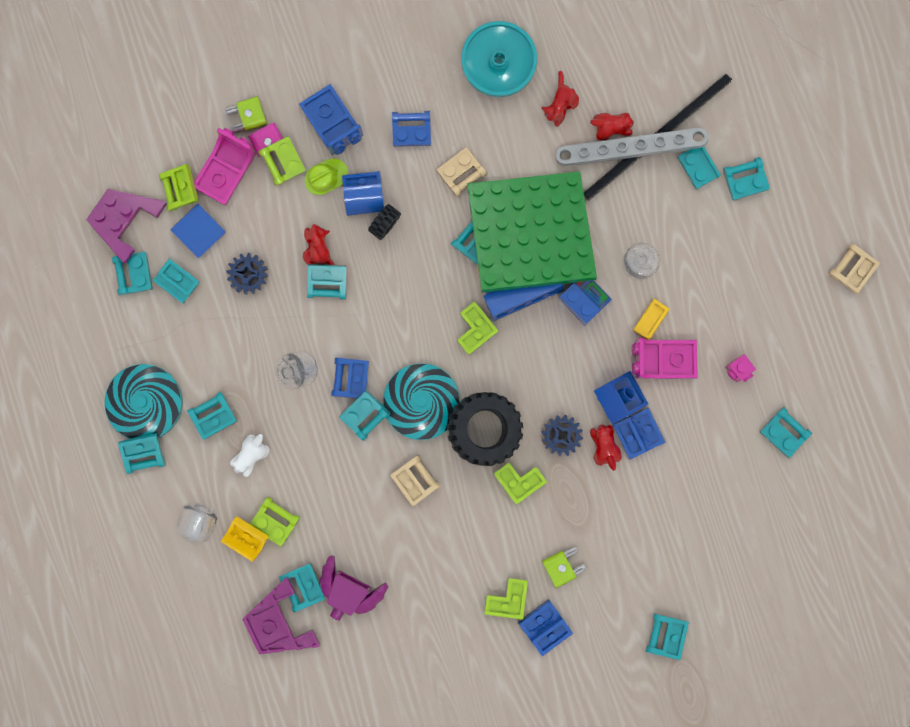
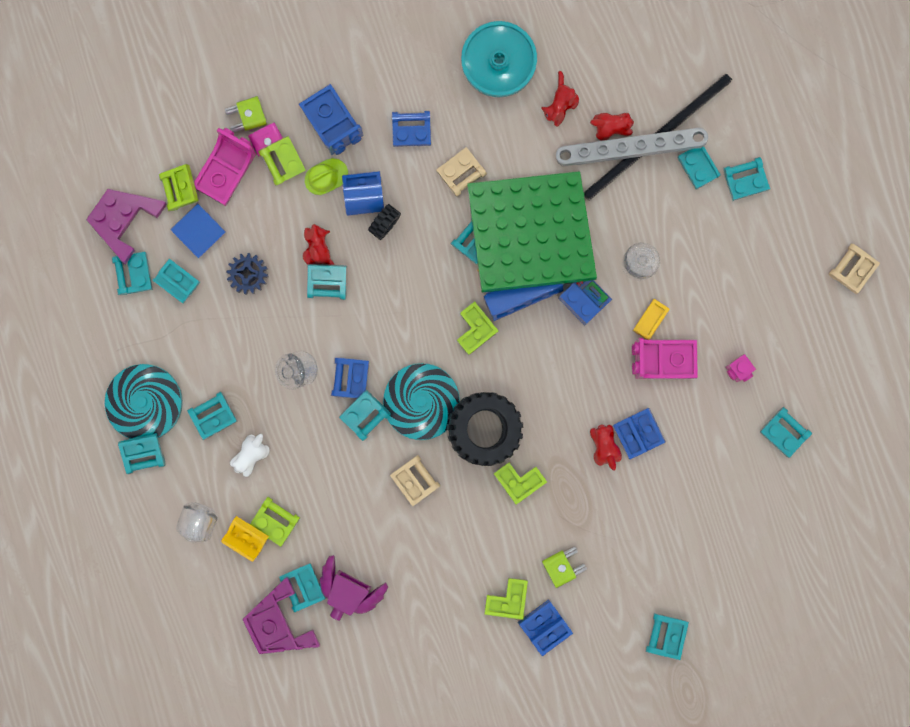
dark blue gear [541,415,583,456] -> none
blue slope [594,371,648,424] -> none

